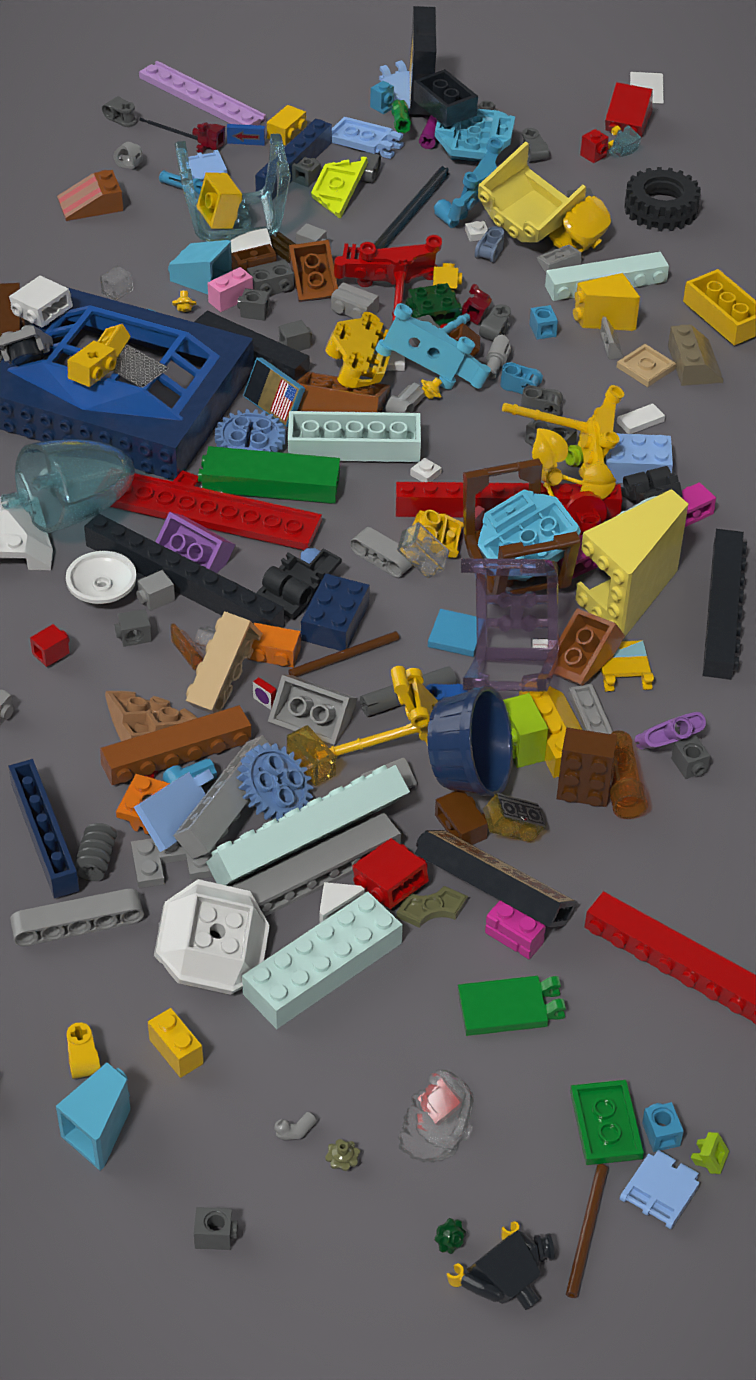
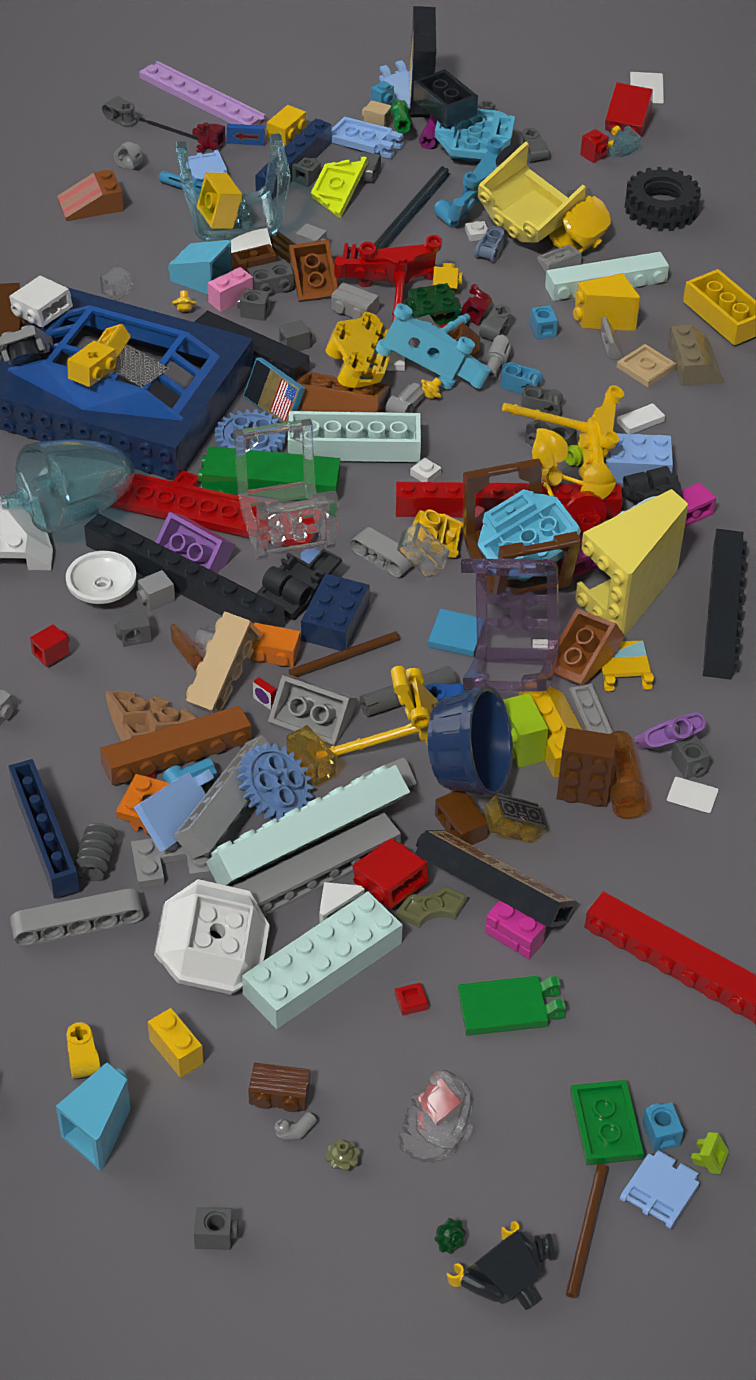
none -> clear windscreen [233,419,339,560]
none -> reddish brown brick [248,1062,310,1112]
none -> tan brick [362,100,392,127]
none -> red tile [394,982,429,1016]
none -> white sticker [667,777,718,813]

